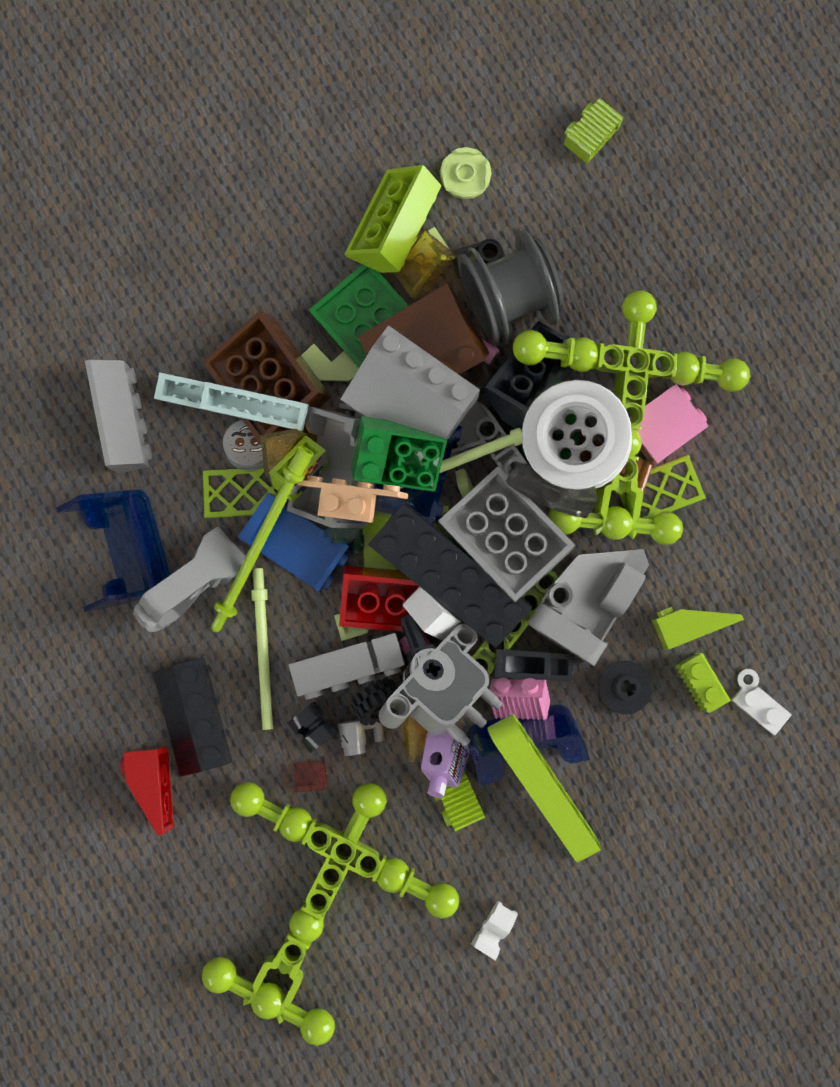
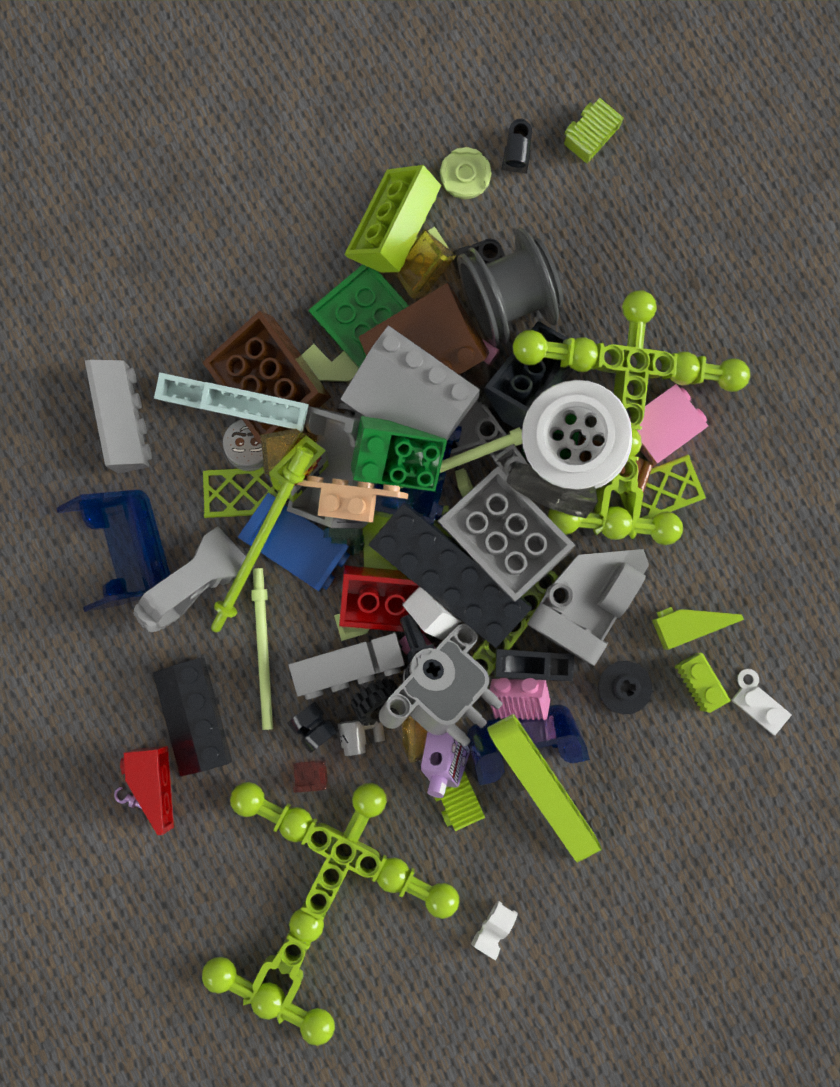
none -> lavender hand [114,787,142,809]
none -> black piece [501,118,532,174]

